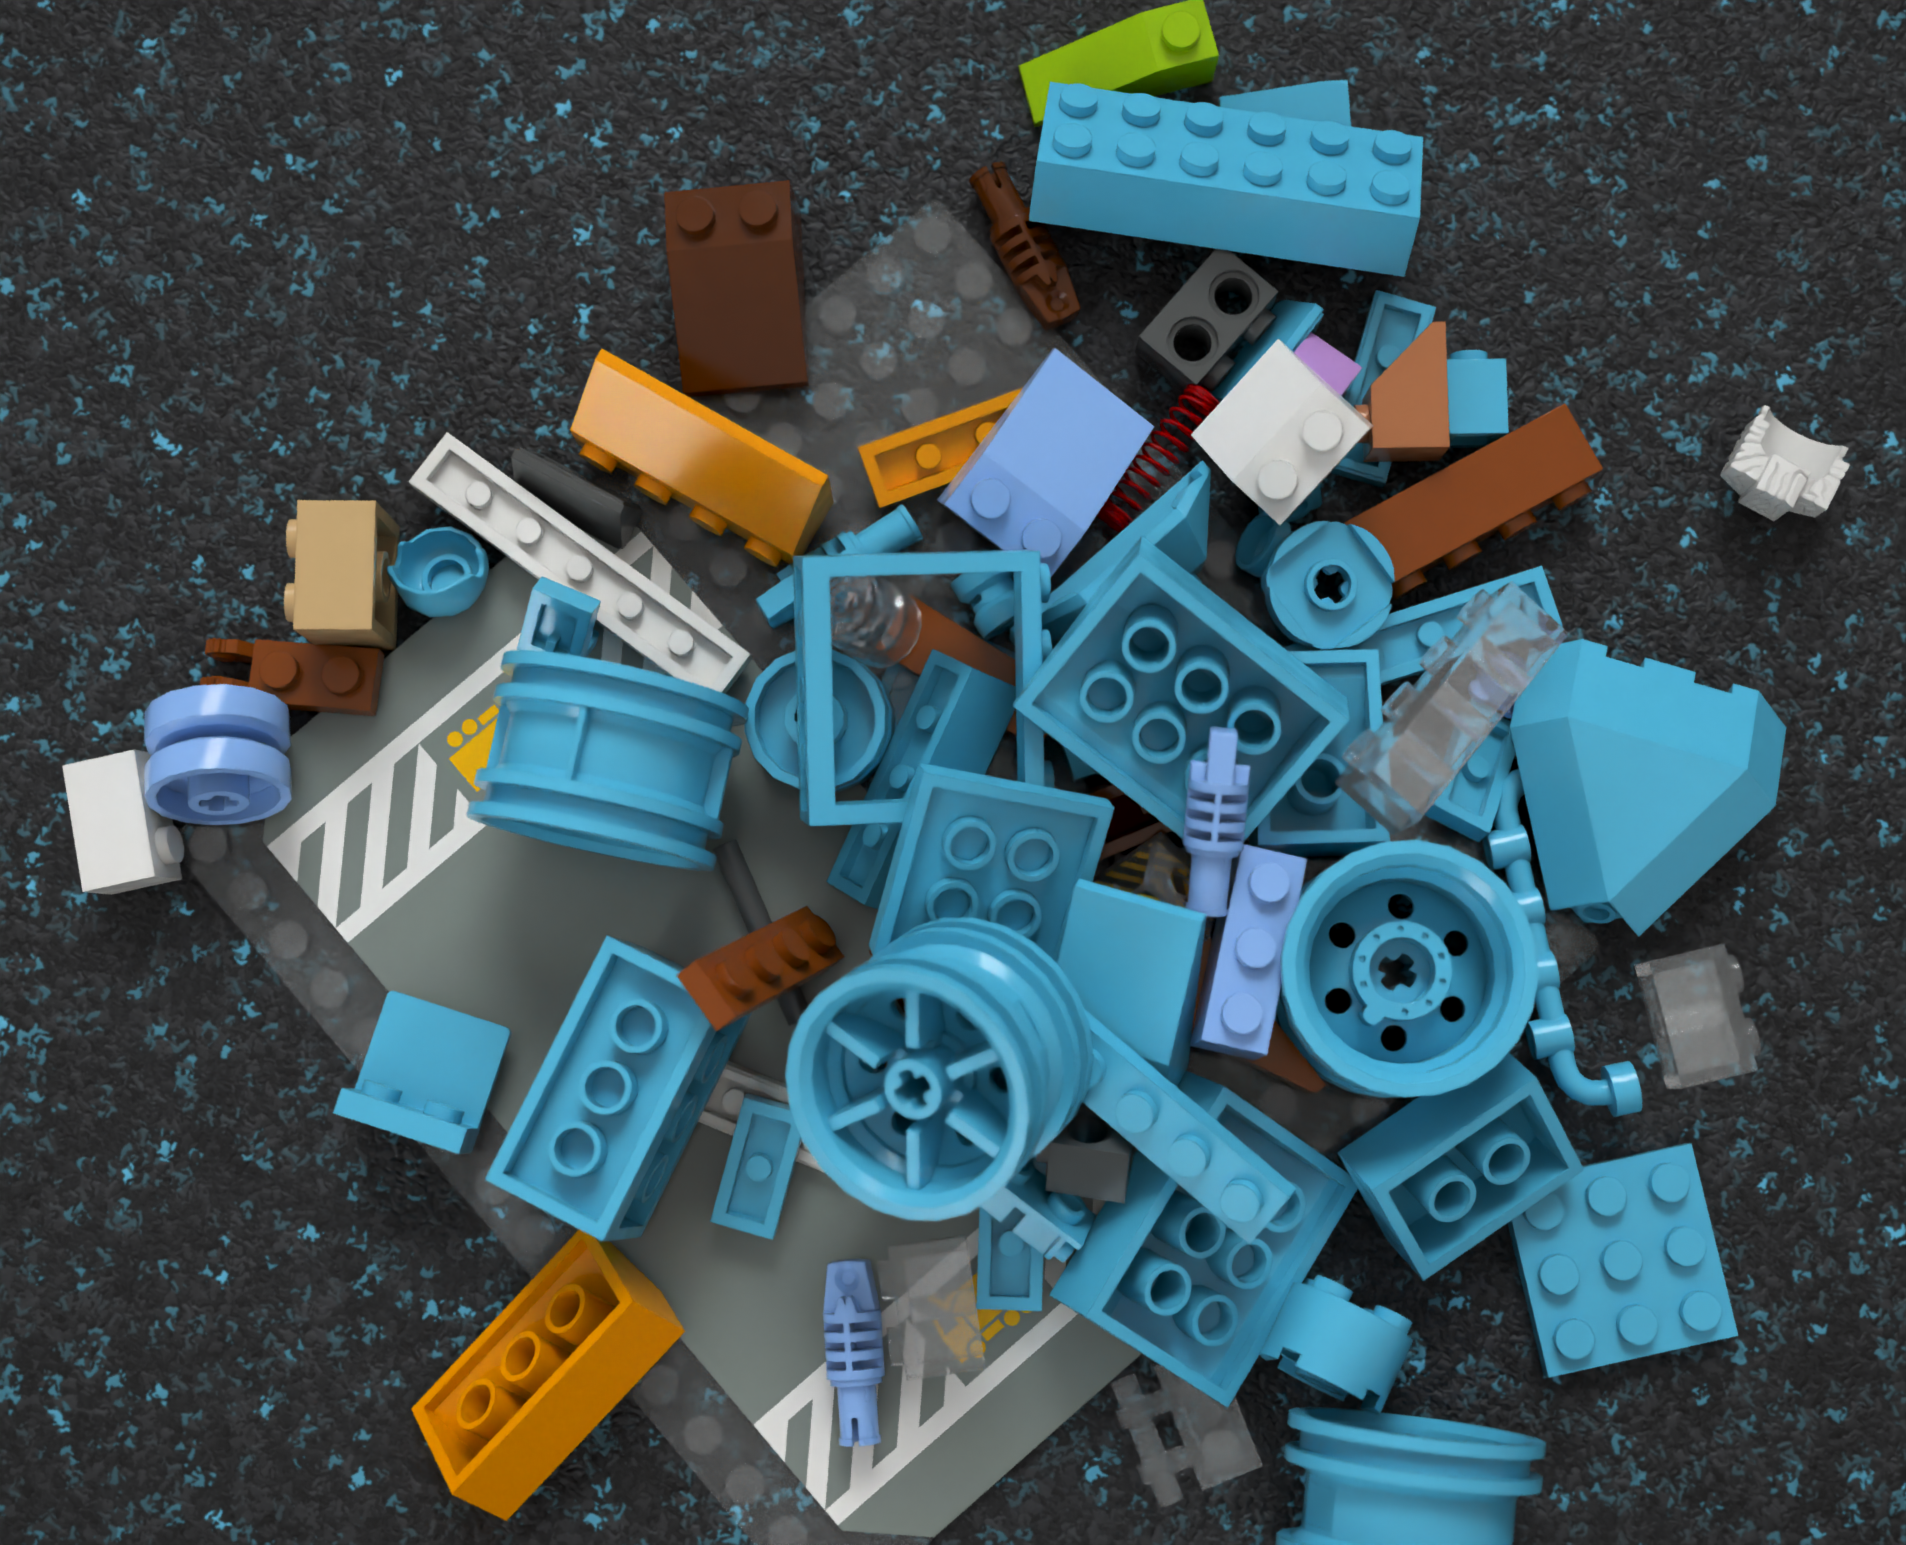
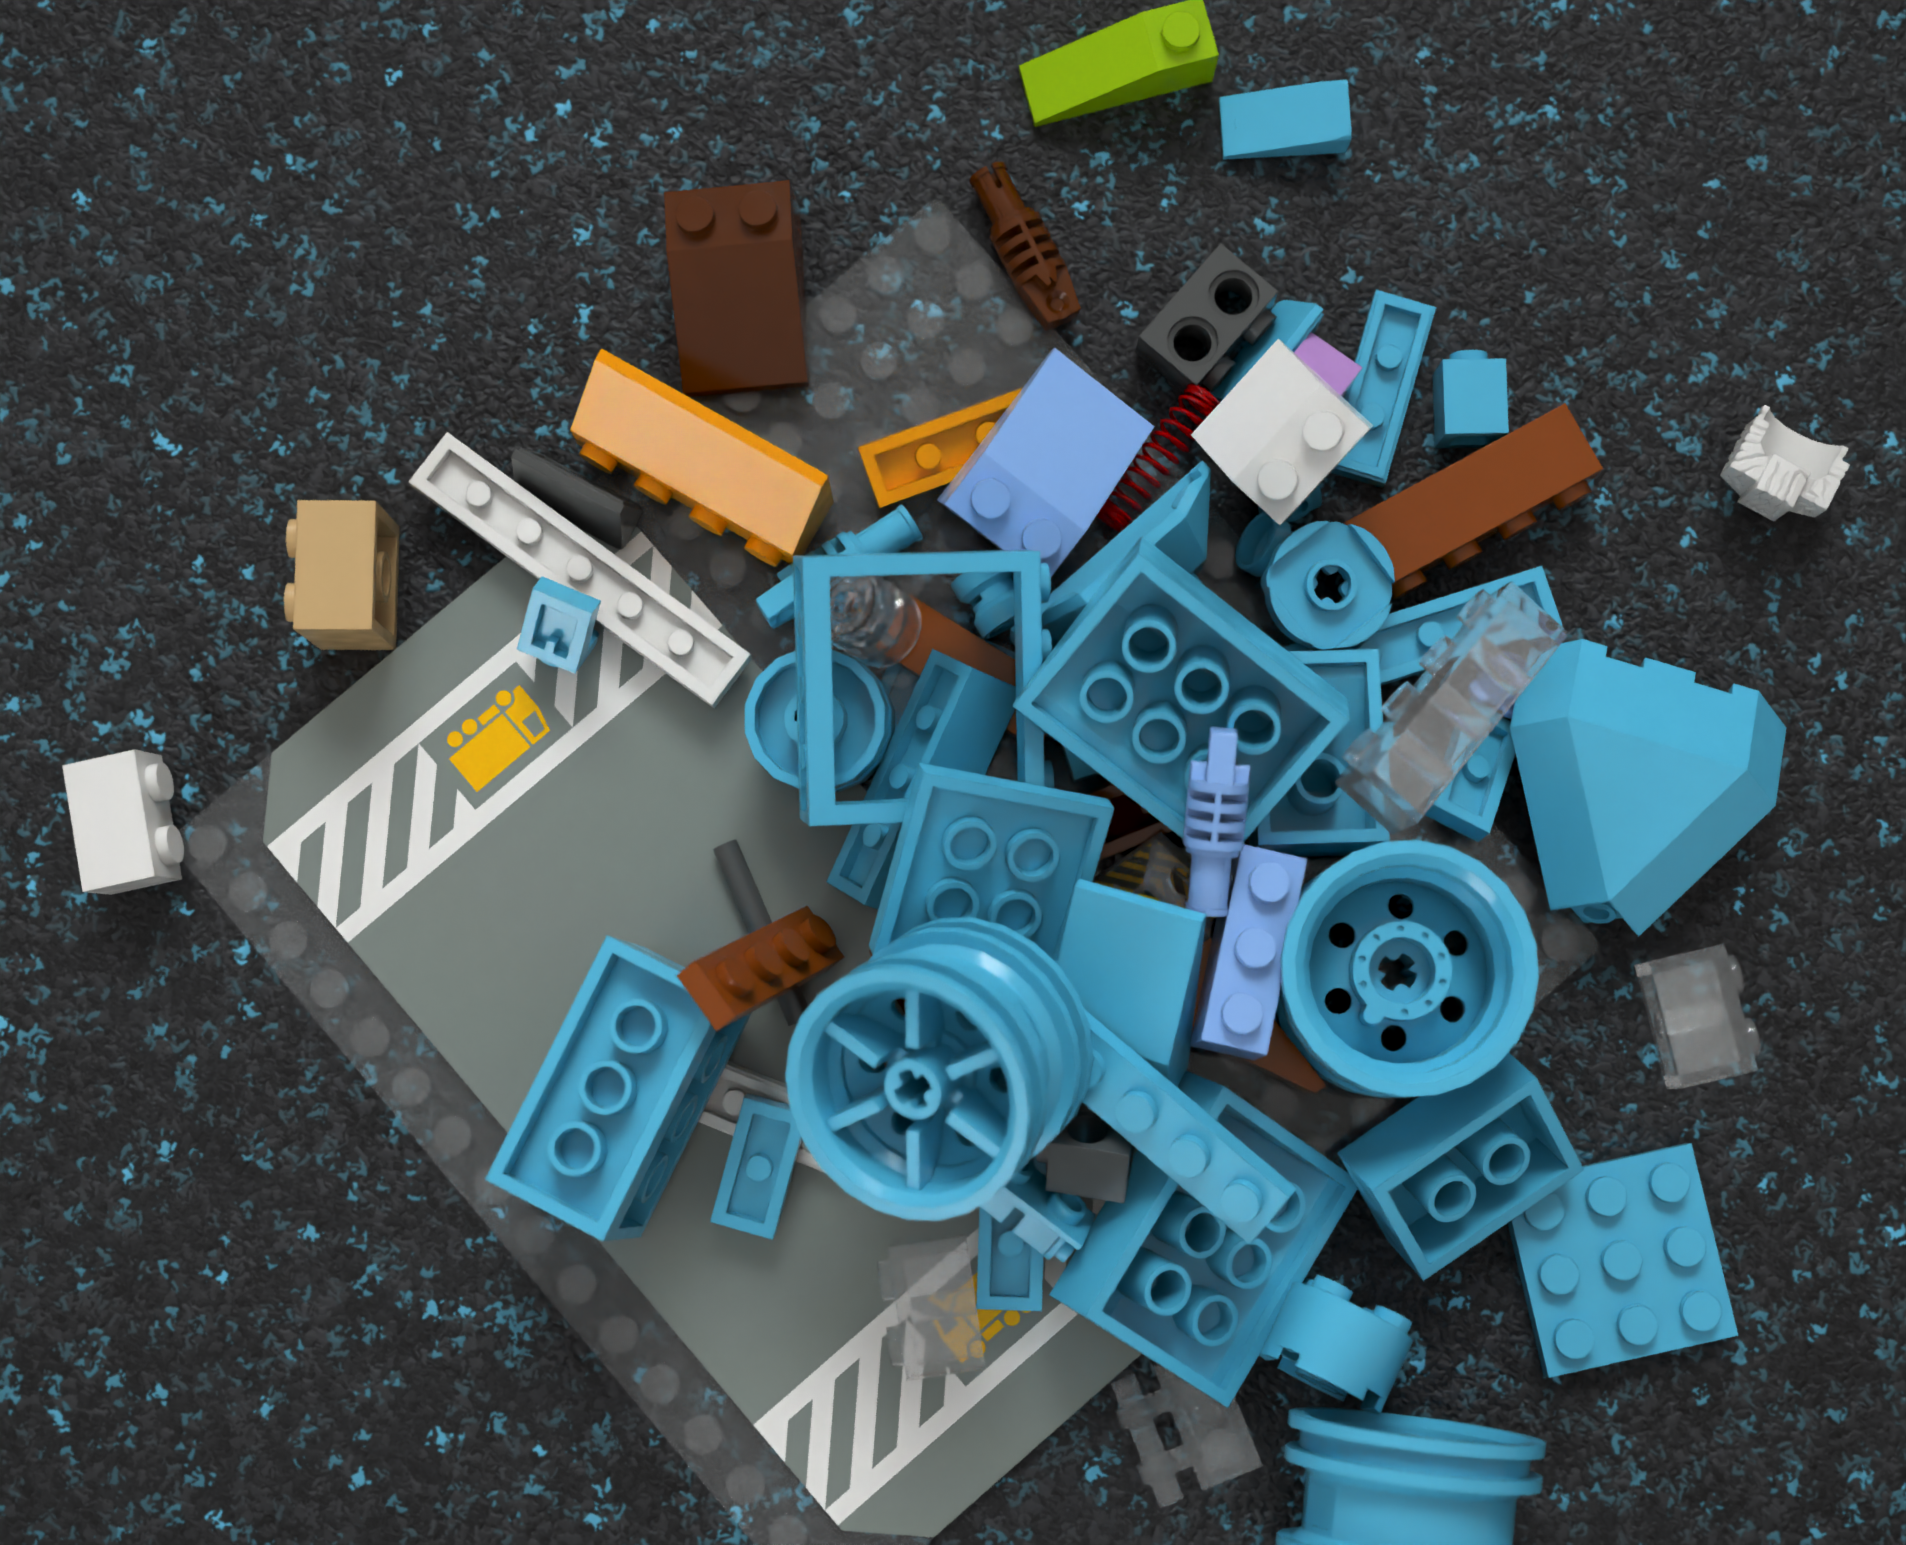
light blue wheel [144,684,292,825] -> none
dark orange hinge [200,638,385,716] -> none
medium azure bracket [333,991,512,1154] -> none
medium azure hair [387,526,489,617] -> none
light orange slope [411,1229,685,1521] -> none
medium azure wheel [466,650,749,871] -> none
light blue hinge [823,1259,885,1447] -> none
medium azure brick [1028,82,1423,277] -> none
nougat slope [1353,322,1450,462] -> none
medium azure bar [1482,768,1642,1117] -> none

